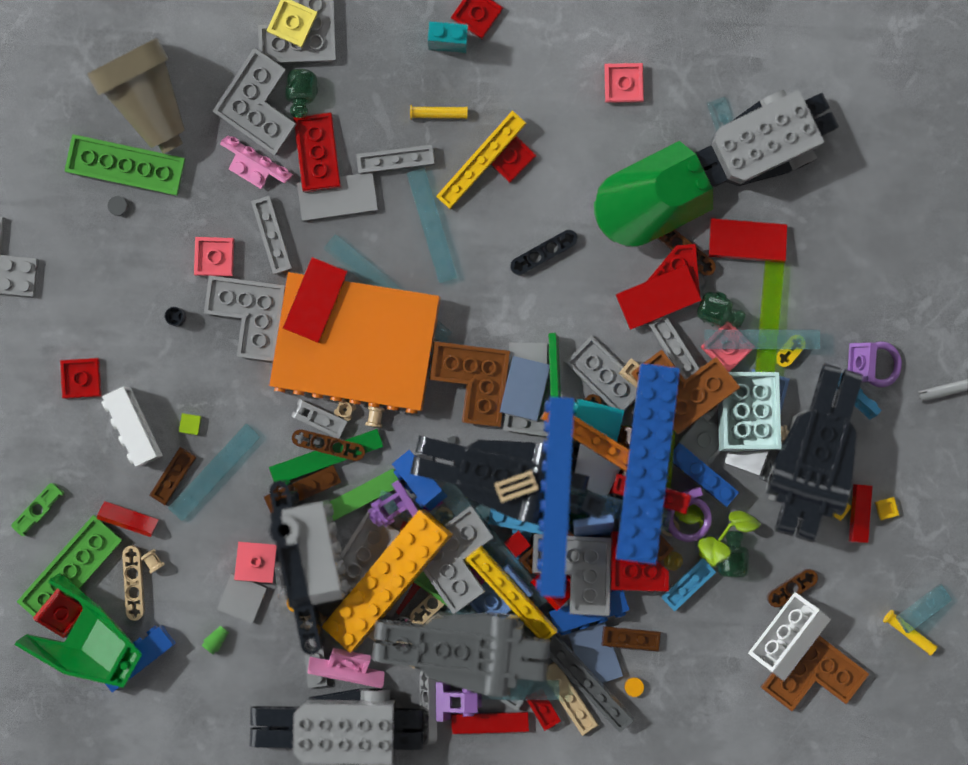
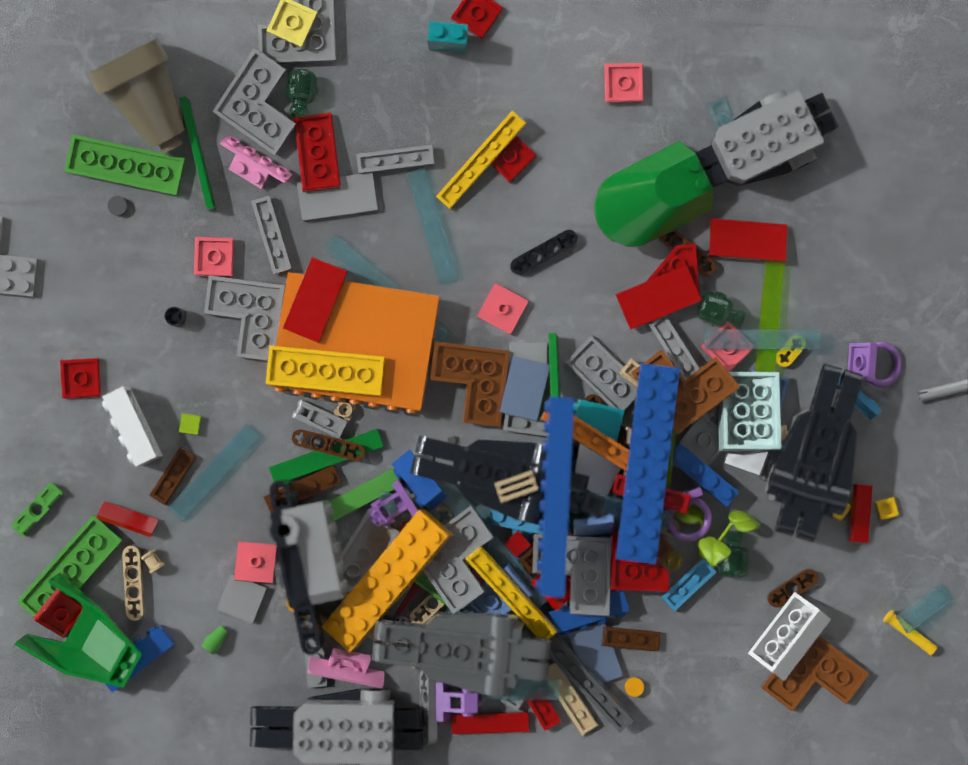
tan bush [365,406,385,428] -> none
yellow pin [410,105,468,120] -> none
none -> green tile [180,96,216,211]
none -> yellow plate [265,346,385,396]
none -> coral plate [477,283,529,335]

